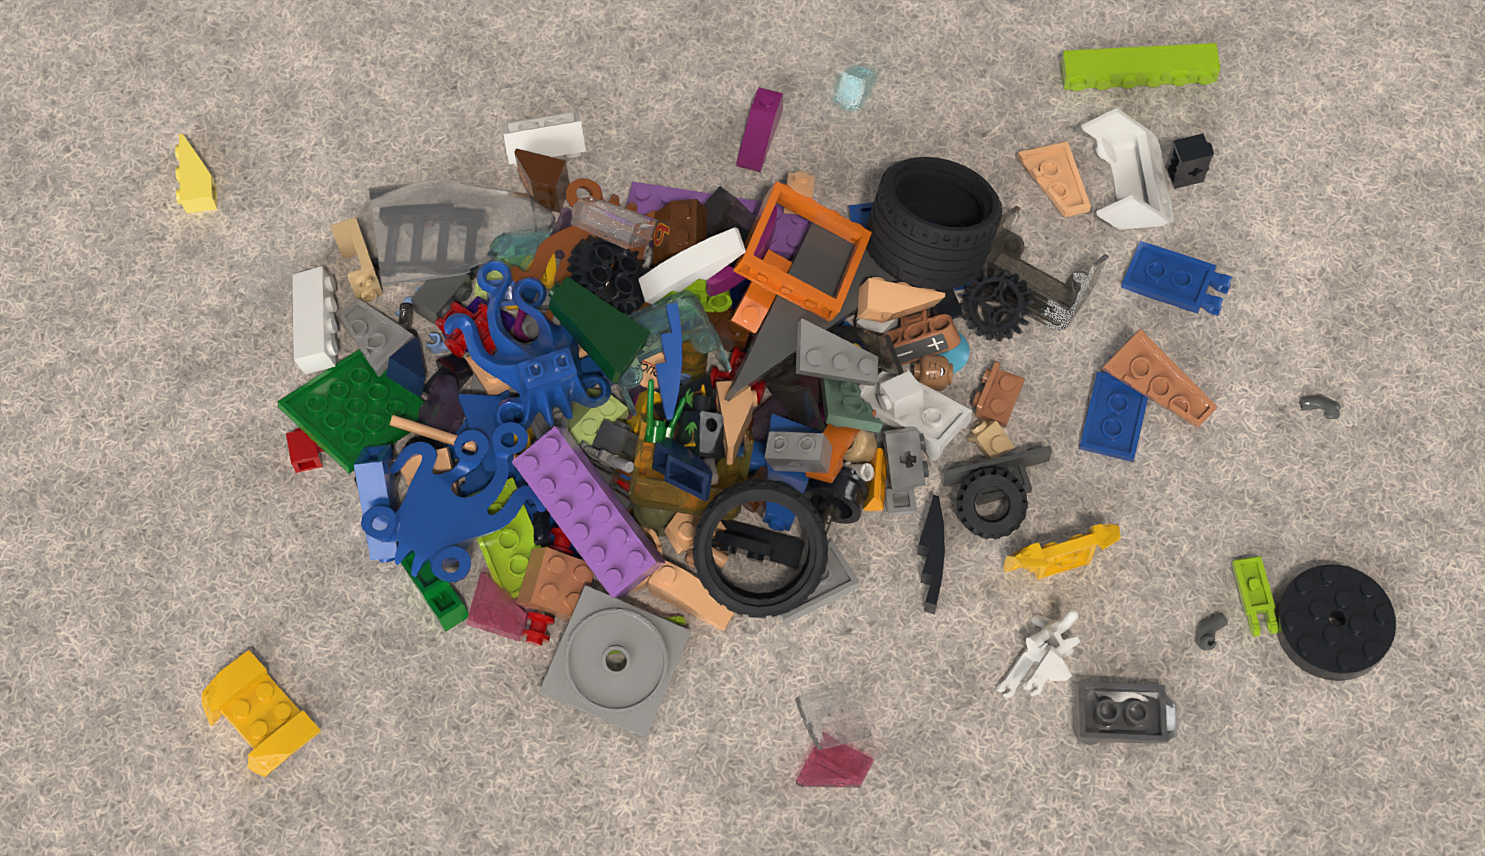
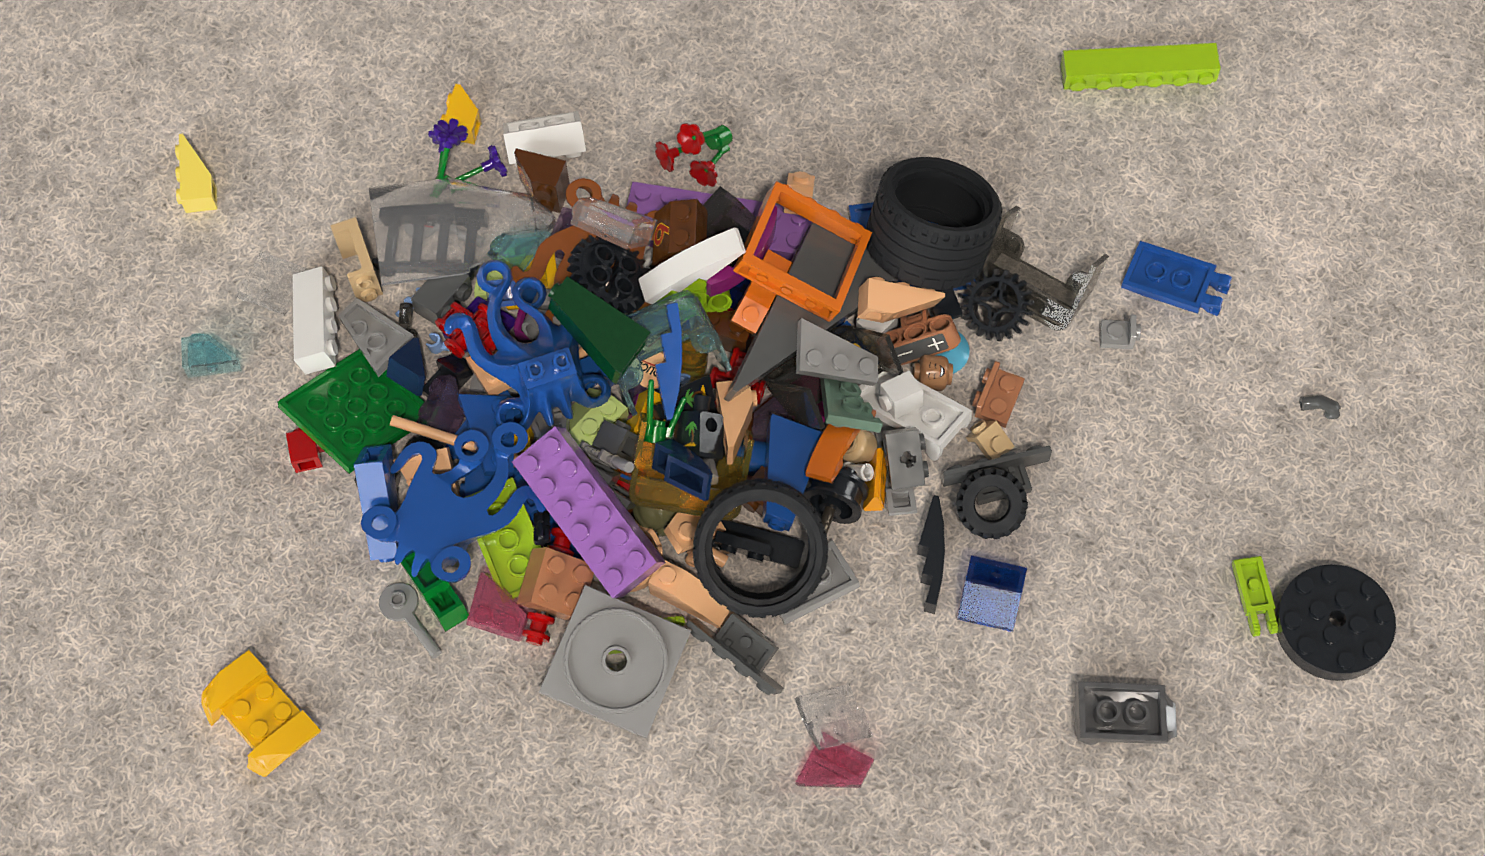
magenta slope [736,87,783,173] -> none
light grey brick [765,431,833,473] -> none
clear light blue slope [834,64,879,111] -> none
white piece [997,609,1081,697] -> none
yellow piece [1003,524,1121,580] -> none
light nougat wing [1017,141,1091,218] -> none
blue tile [1079,356,1148,462] -> none
white windscreen [1081,108,1174,230] -> none
nougat wing [1100,329,1218,427] -> none
black brick [1165,133,1214,189] -> none
dark grey arm [1196,613,1228,651] -> none
none -> clear light blue slope [181,334,242,378]
none -> light grey piece [379,583,442,658]
none -> dark purple plant [428,118,507,200]
none -> yellow slope [440,83,481,144]
none -> red plant [655,123,733,187]
none -> dark grey bracket [686,613,784,695]
none -> clear blue slope [957,555,1027,632]
none -> light grey bracket [1100,315,1141,349]

